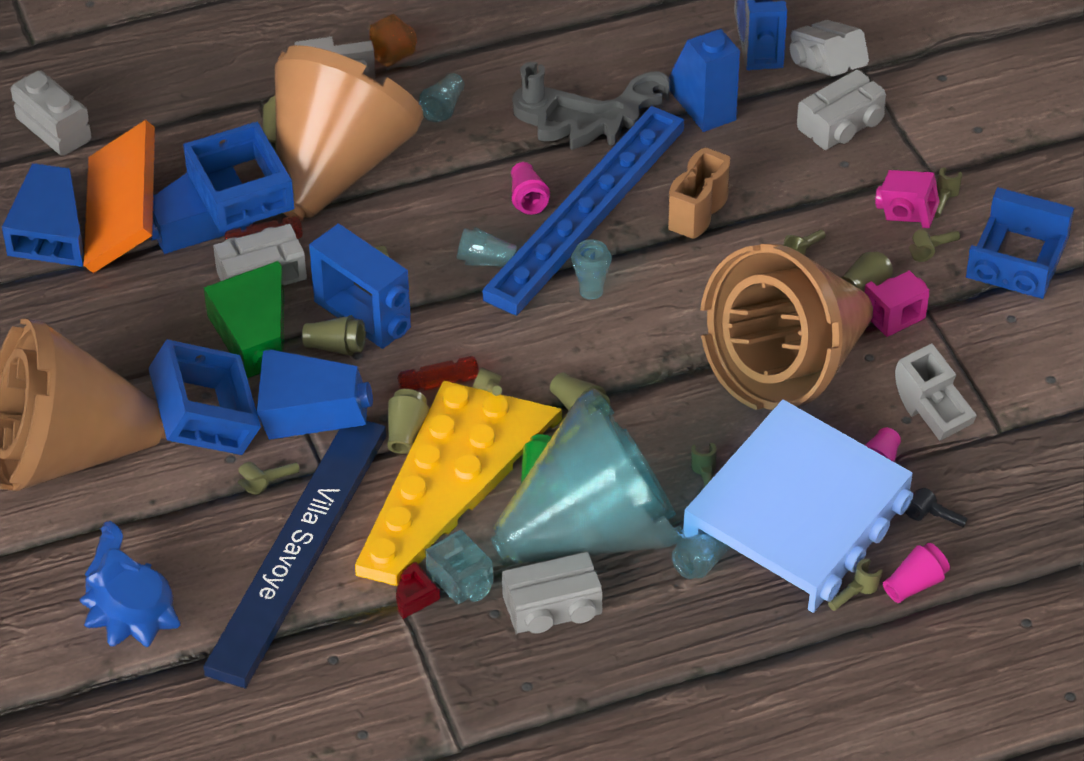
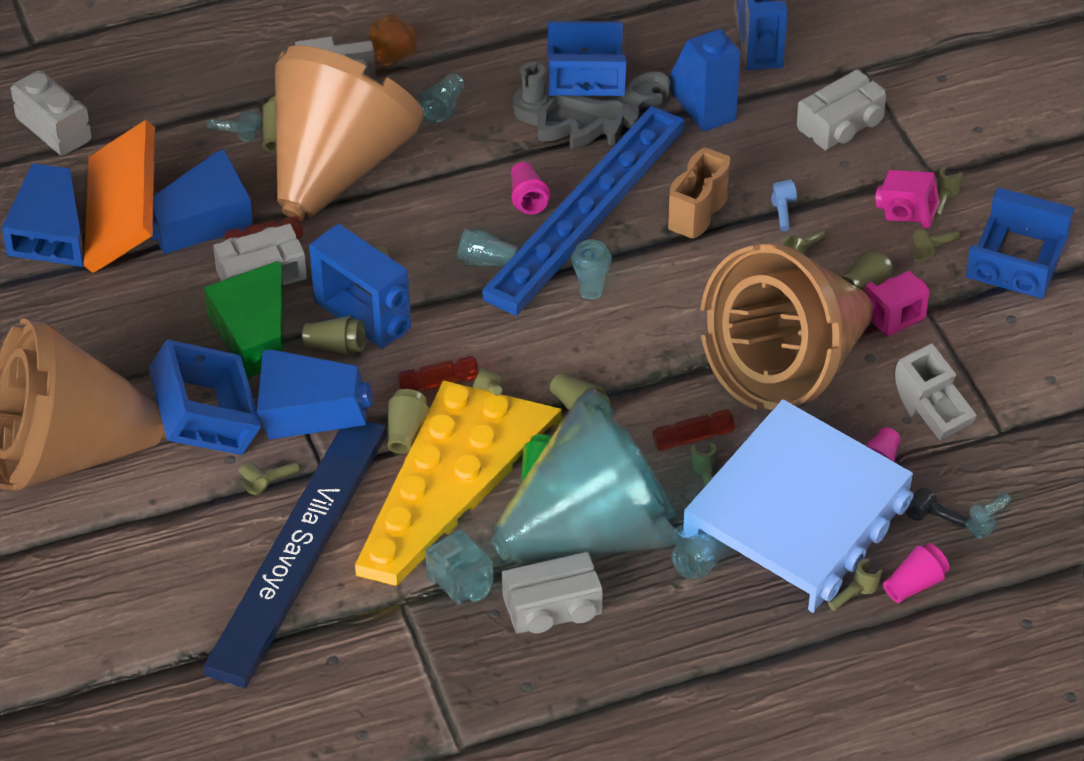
blue head [80,521,181,647] -> none
blue window [183,121,295,233] -> none
dark red tile [396,562,440,619] -> none
light grey brick [789,20,869,76] -> none
none -> clear light blue hand [207,111,260,142]
none -> blue panel [547,21,626,96]
none -> clear red axle [652,409,735,451]
none -> medium blue hand [771,179,797,232]
none -> clear light blue hand [965,493,1011,539]

